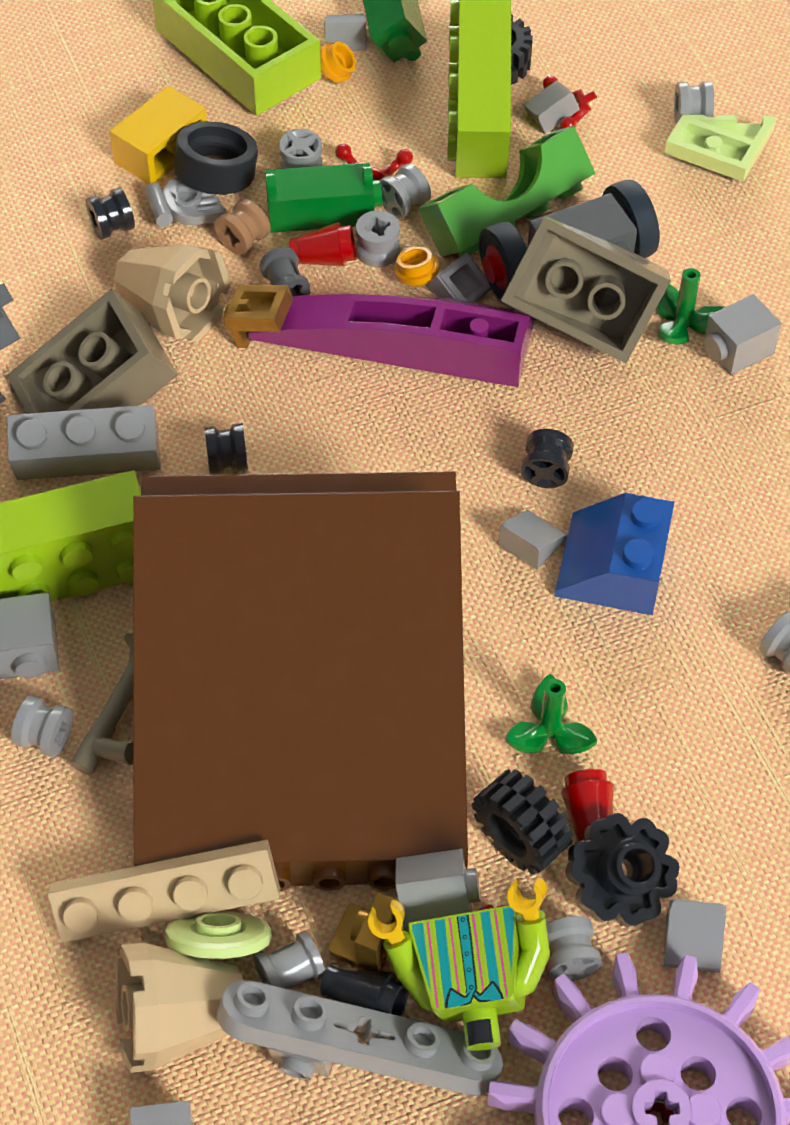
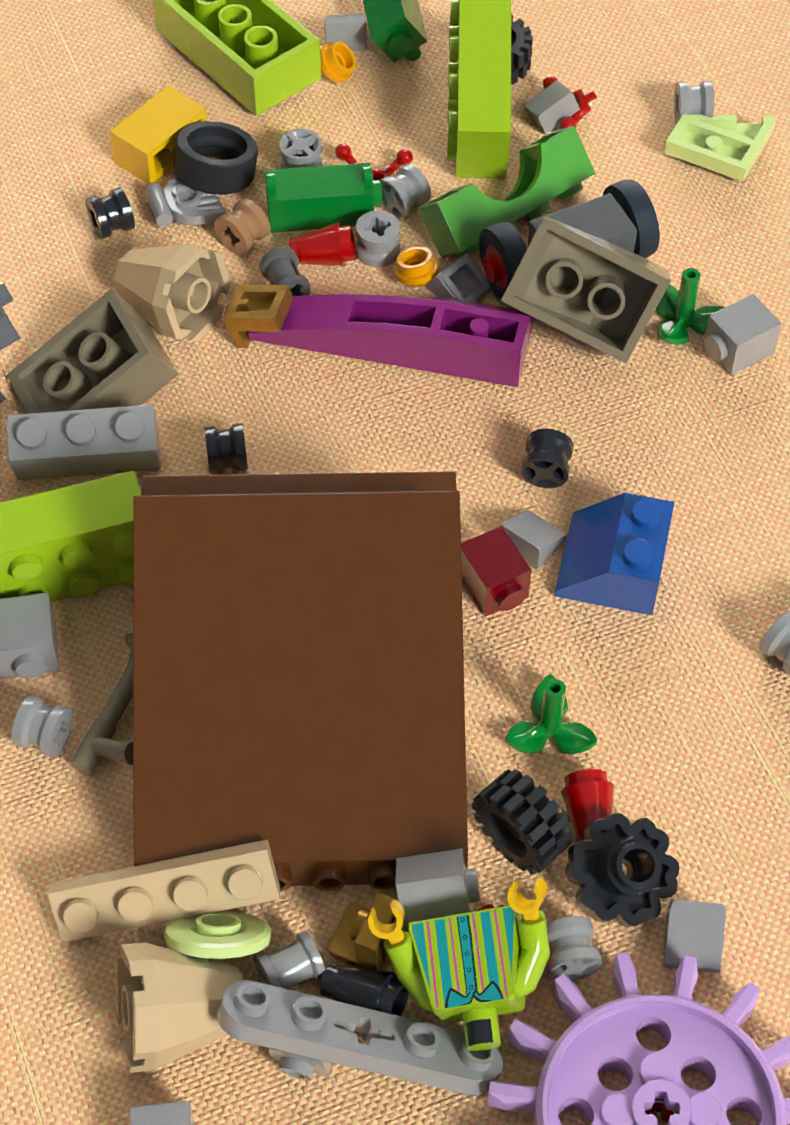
none -> dark red brick [461,526,532,617]

